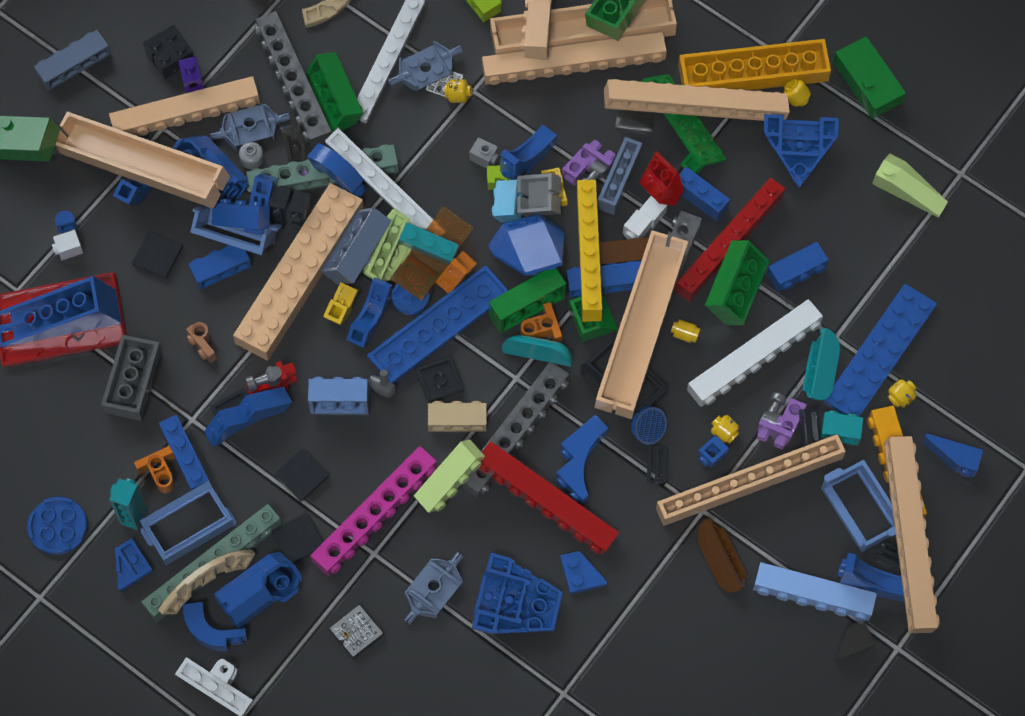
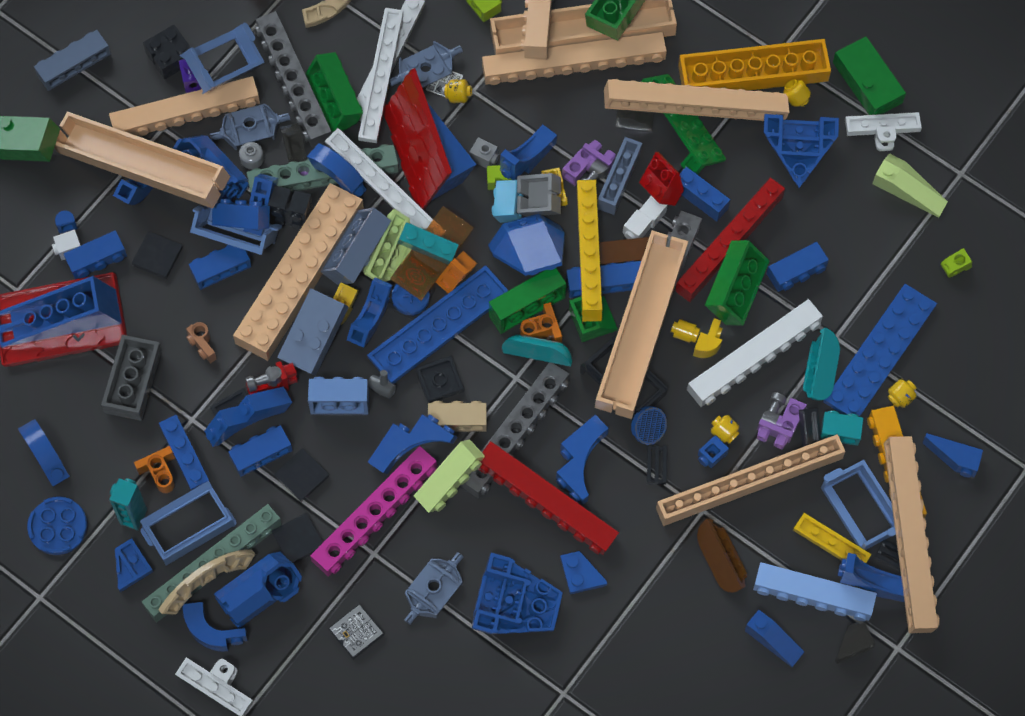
none -> blue arch [18,419,70,486]
none -> blue brick [63,230,127,279]
none -> medium blue piece [180,23,264,94]
none -> blue brick [228,425,293,477]
none -> sand blue brick [277,288,349,376]
none -> white plate [358,8,403,143]
none -> blue arch [368,414,458,474]
none -> red piece [383,68,476,210]
none -> yellow brick [693,318,723,358]
none -> blue slope [745,610,804,667]
none -> yellow plate [793,513,871,563]
none -> white plate [845,112,922,151]
none -> lime leg [940,248,972,278]

